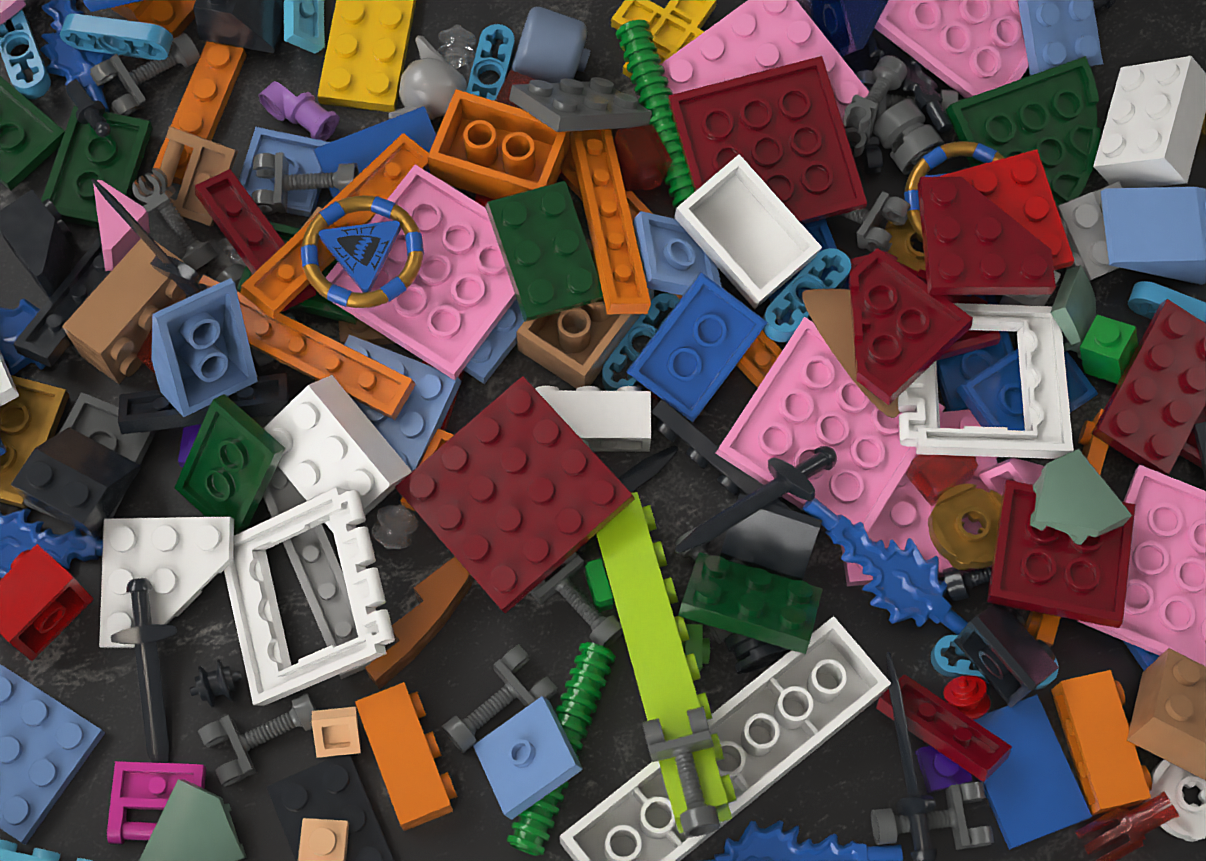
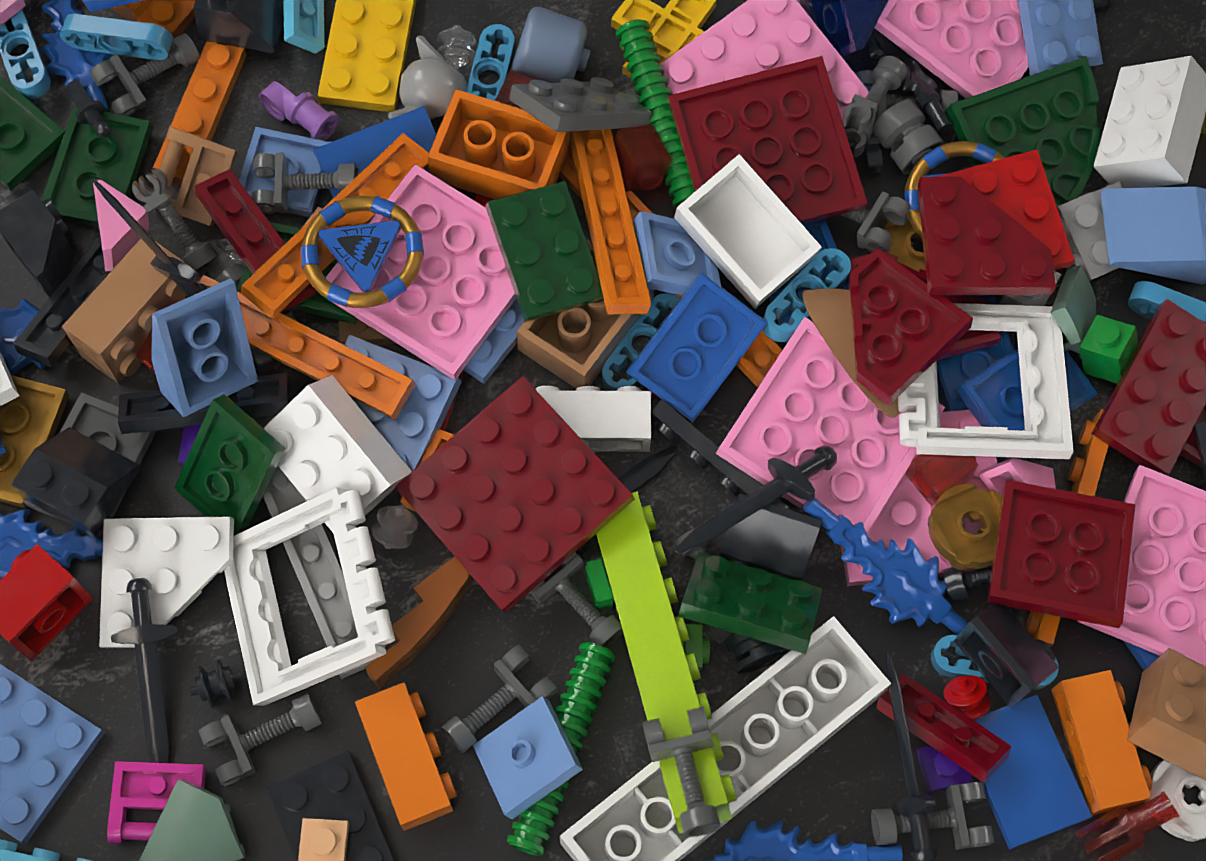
light nougat plate [311,707,361,758] -> none
sand green slope [1030,449,1132,545] -> none

